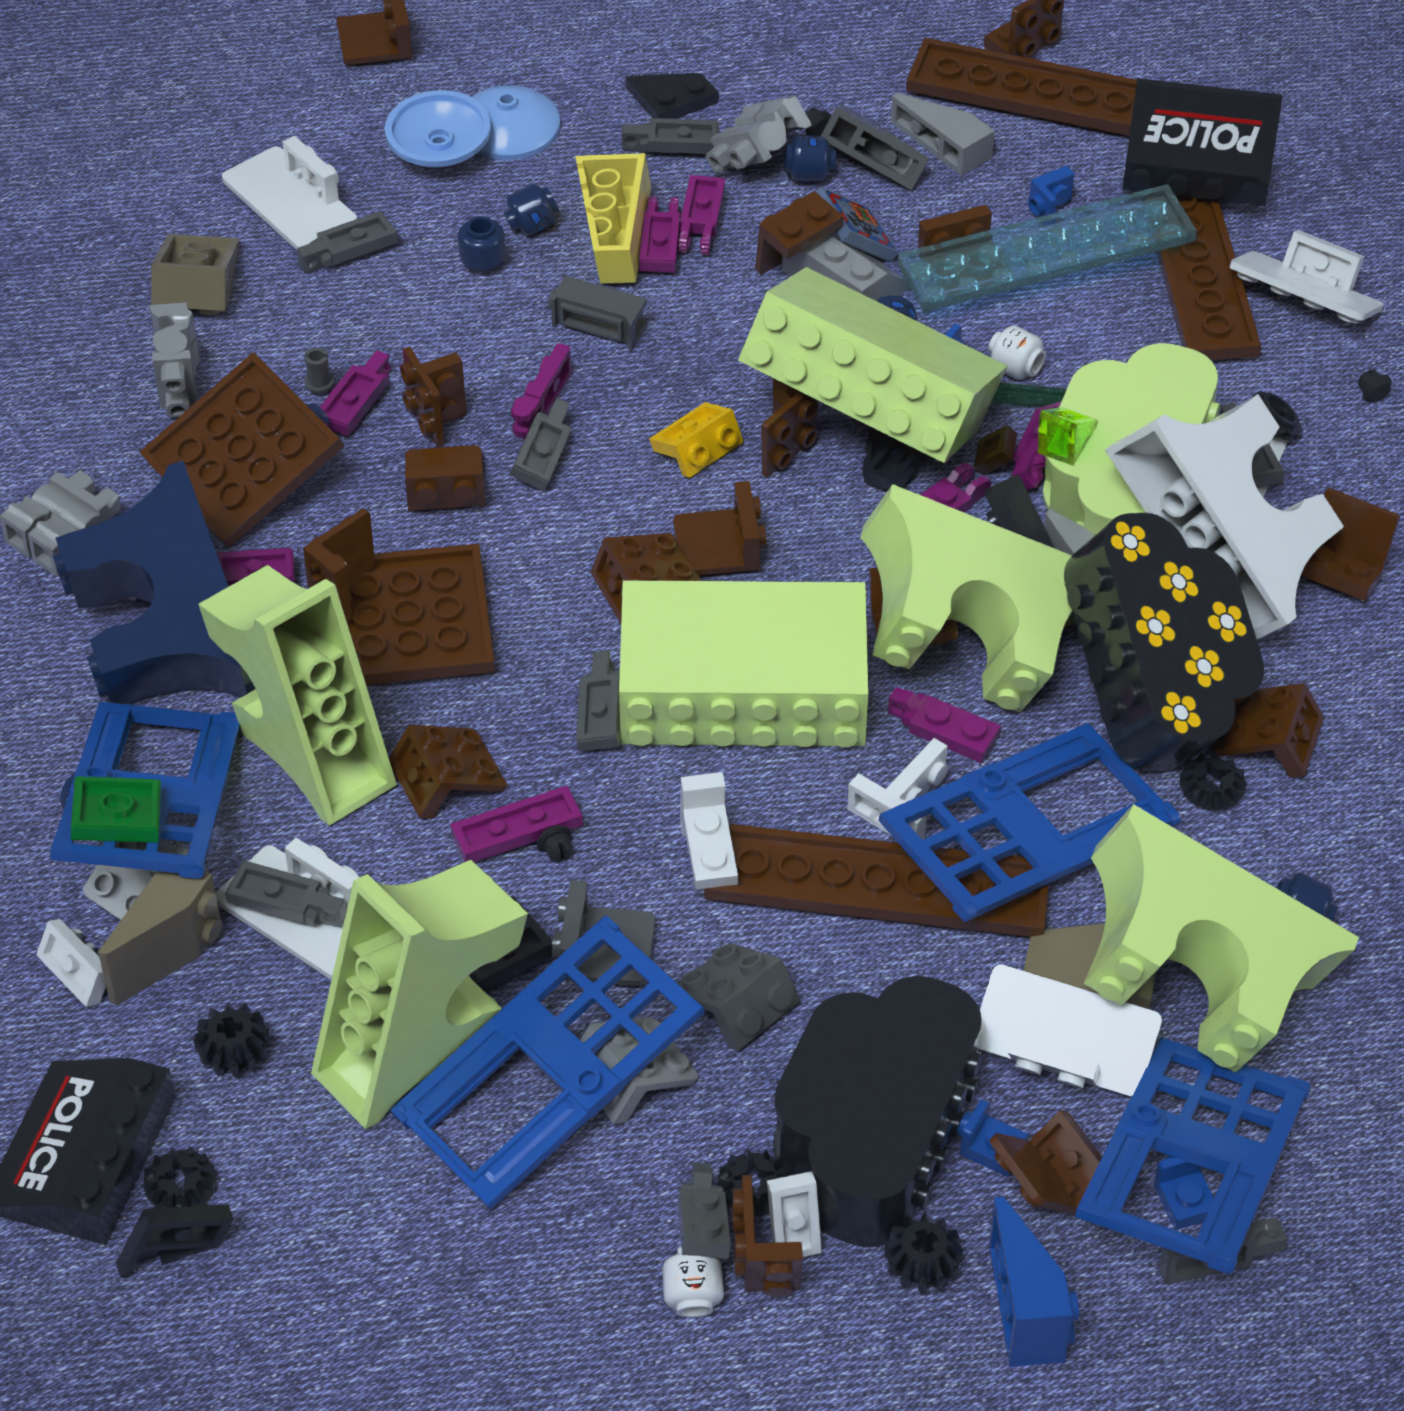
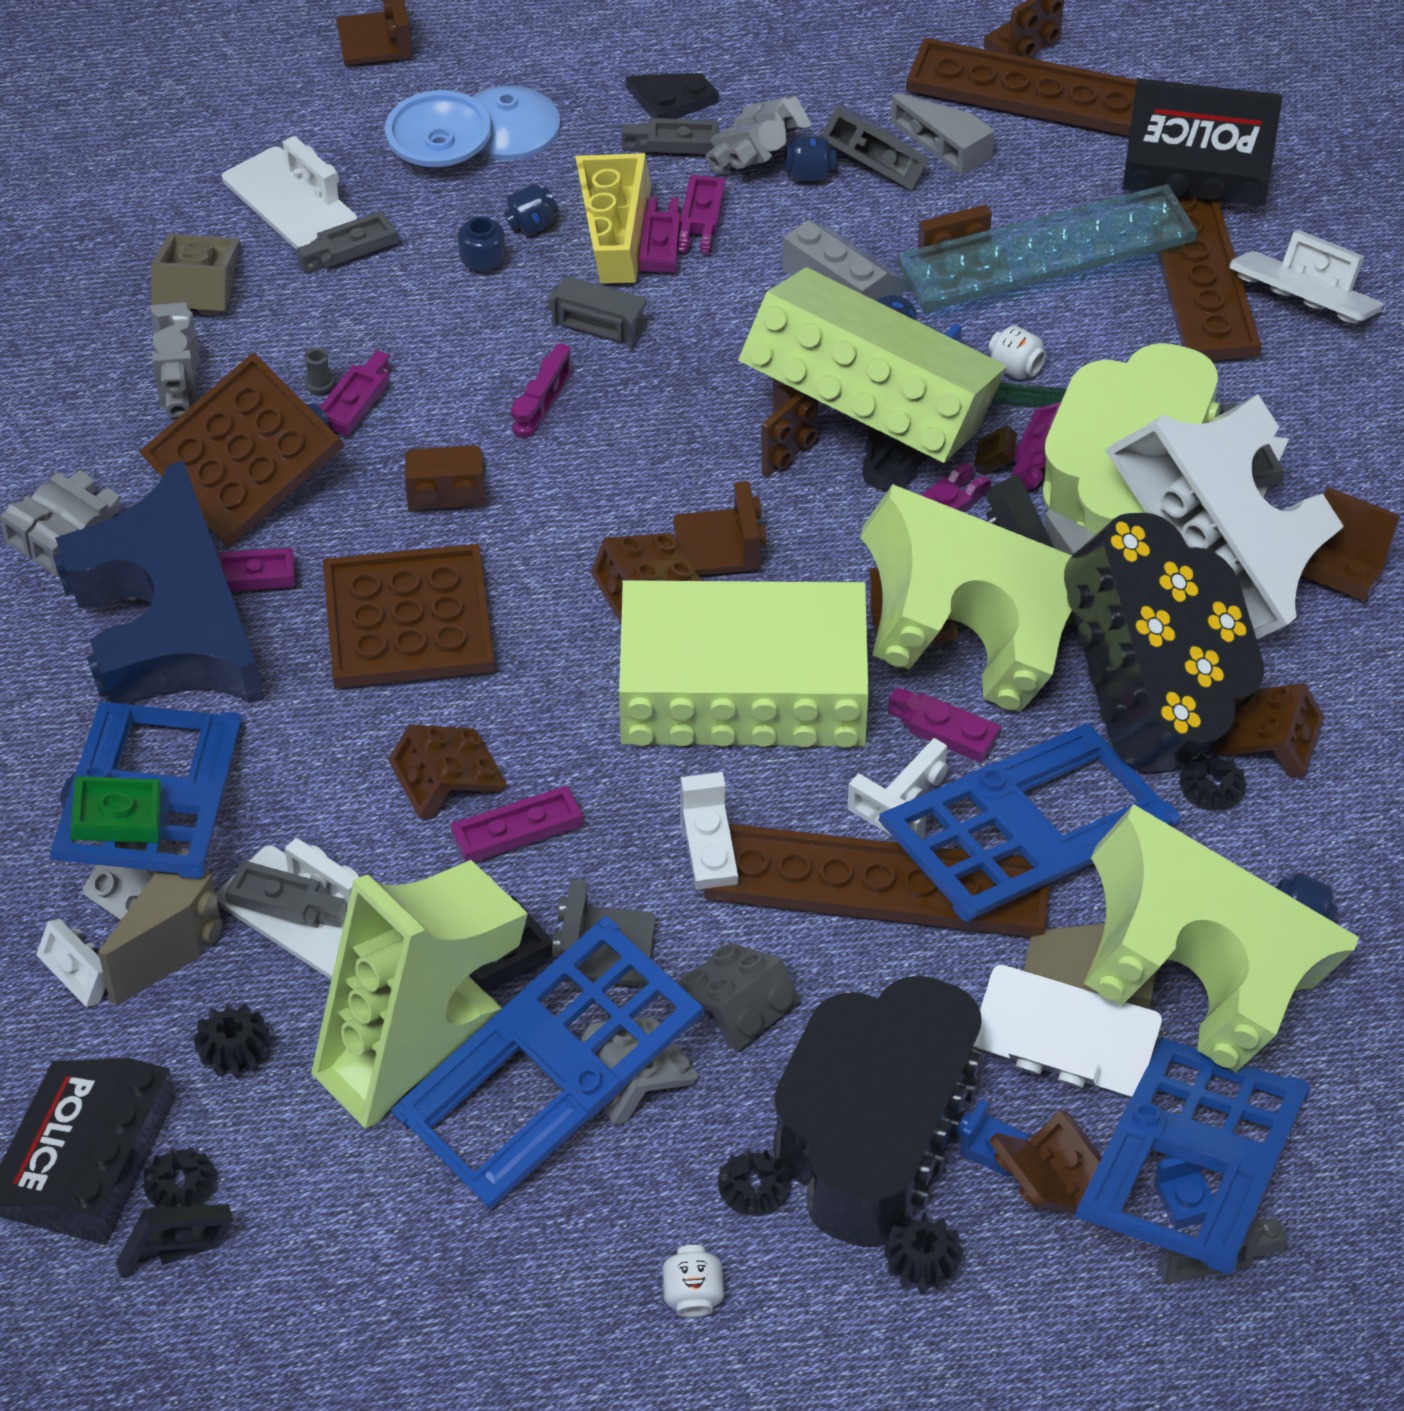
yellowish green piece [198,565,397,826] -> none
reddish brown bracket [303,508,375,623] -> none
reddish brown bracket [399,346,467,448] -> none
dark grey hinge [509,398,572,491] -> none
black piece [536,825,573,862] -> none
dark grey hinge [576,650,620,751] -> none
yellow bracket [649,402,743,478] -> none
dark grey hinge [677,1162,731,1259] -> none
reddish brown bracket [732,1175,803,1297] -> none
reddish brown bracket [755,191,843,275] -> none
white plate [767,1171,822,1257] -> none
black piece [805,108,831,136] -> none
tile [817,187,899,262] -> none
blue slope [988,1196,1079,1367] -> none
blue bracket [1028,165,1075,226] -> none
clear neon green slope [1038,407,1099,466] -> none
black gear [1251,391,1302,441] -> none
black piece [1358,370,1392,402] -> none

